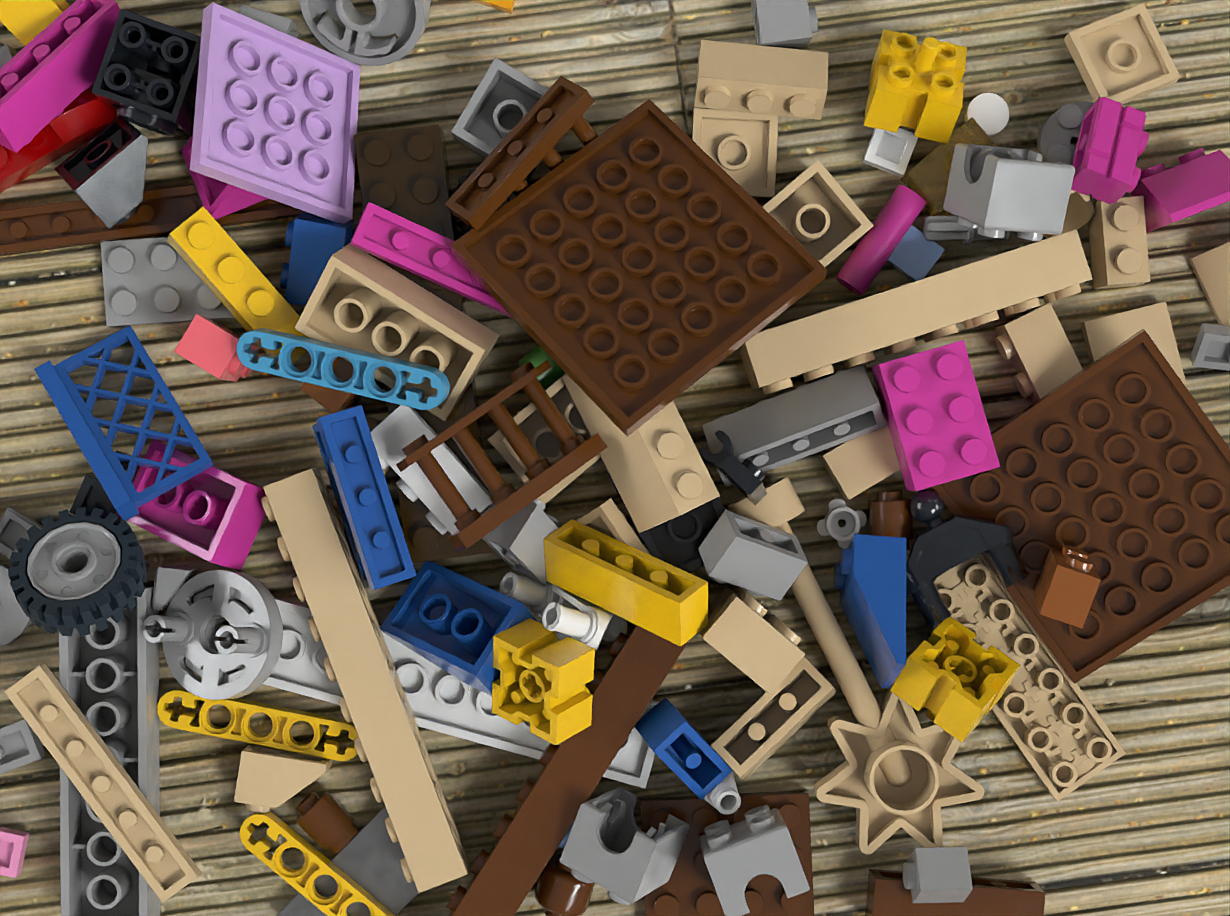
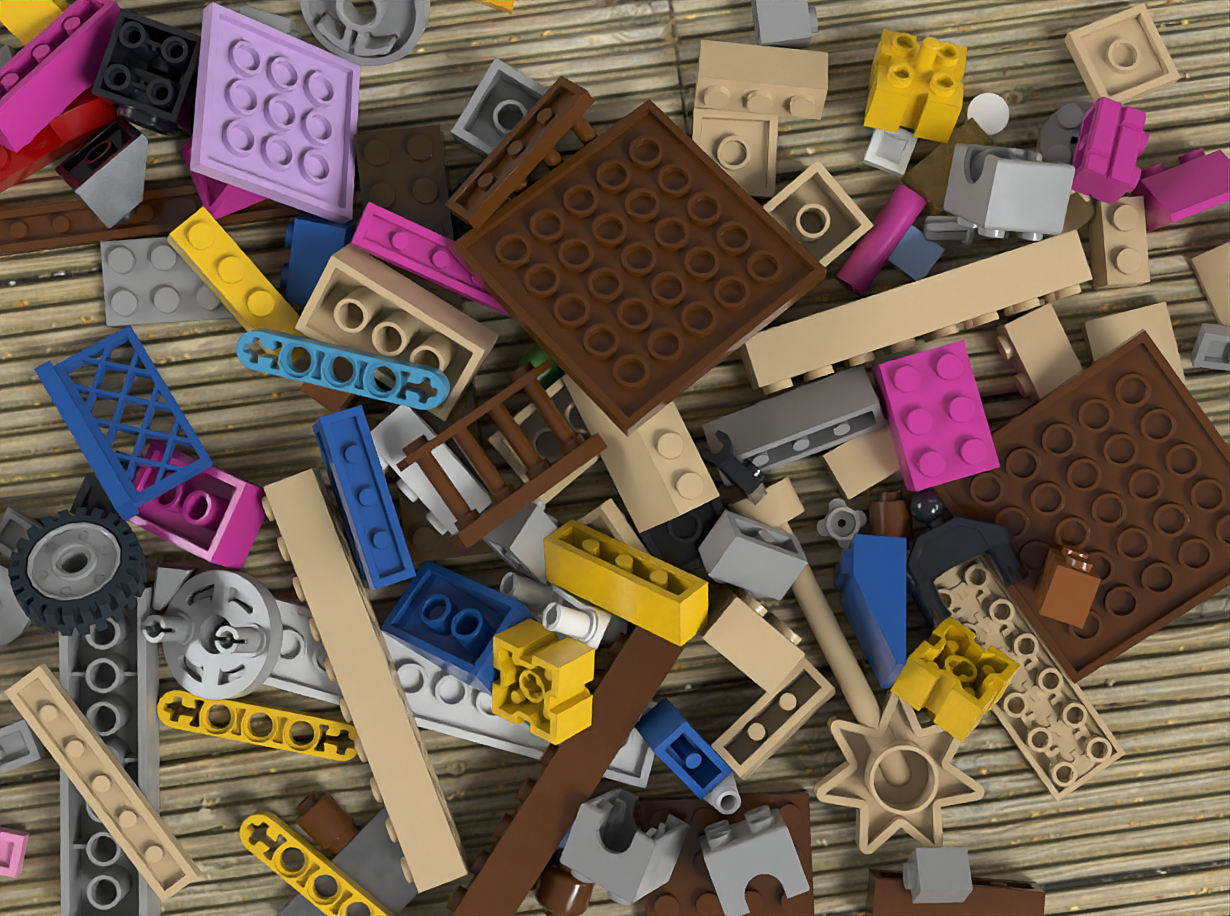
coral brick [174,314,258,382] -> none
tan slope [234,744,332,813] -> none

